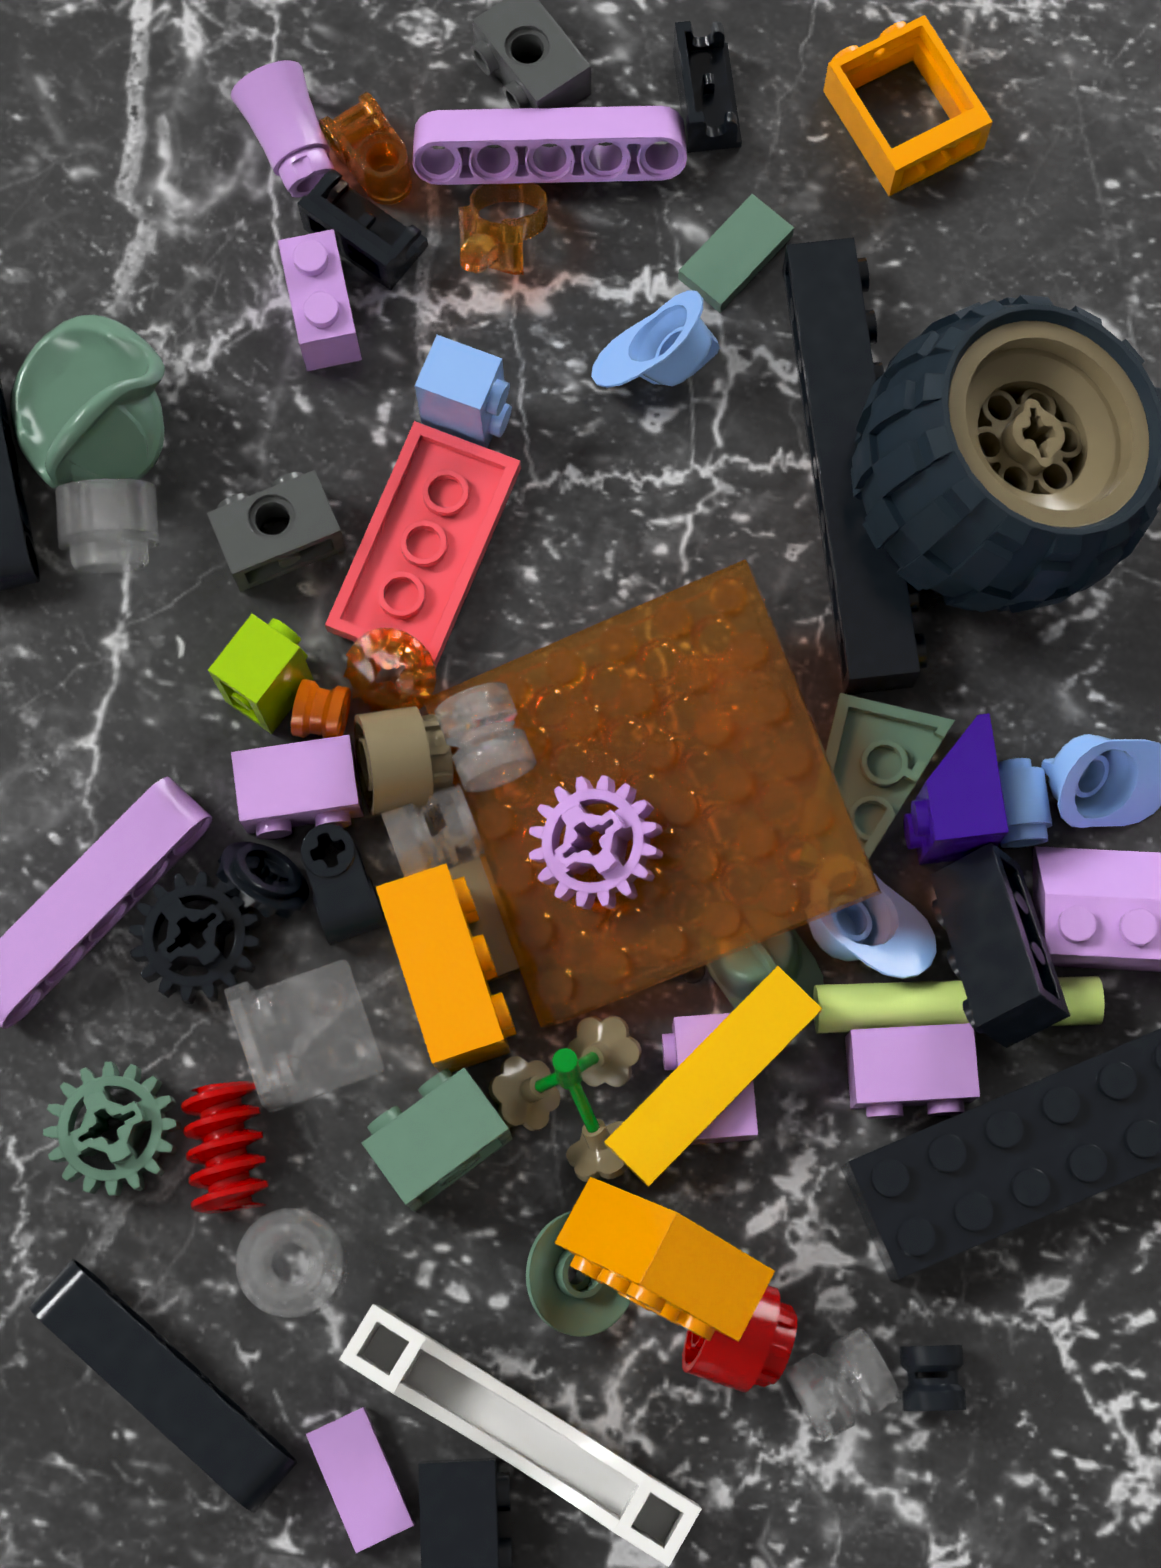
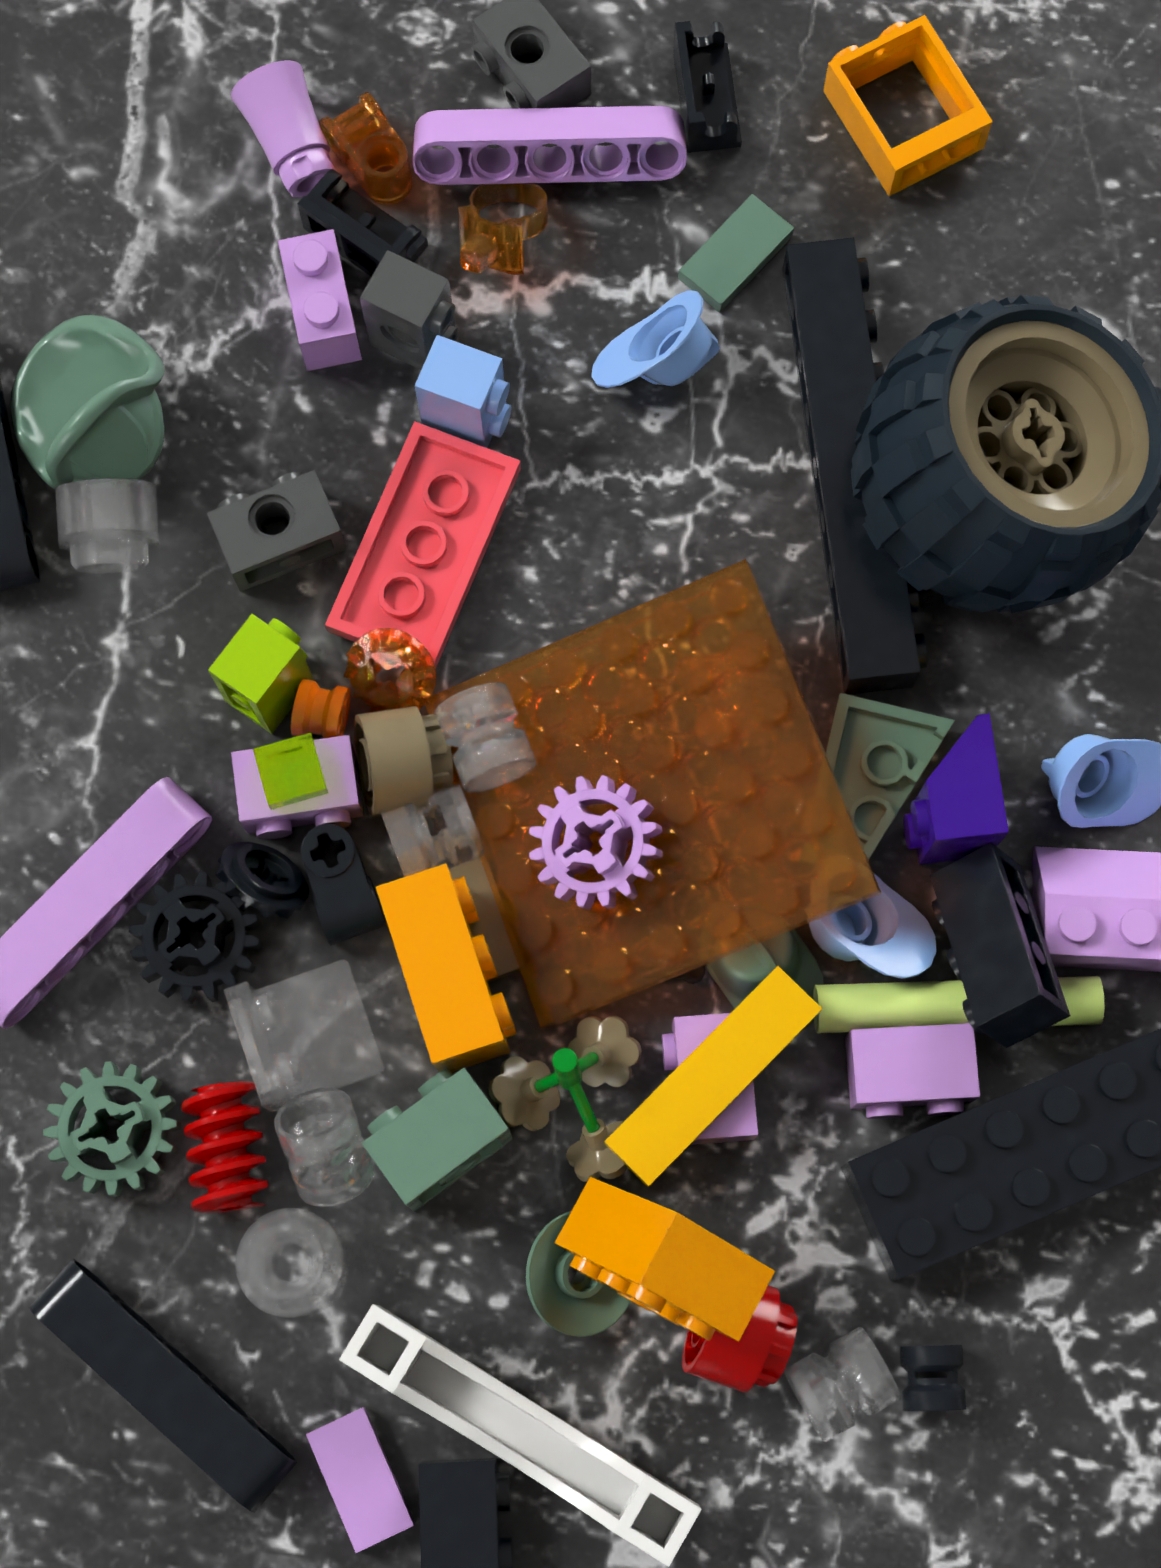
light blue brick [998,758,1052,848] -> none
none -> clear neon green tile [253,732,329,810]
none -> clear wheel [274,1088,374,1207]
none -> dark grey brick [360,250,459,370]

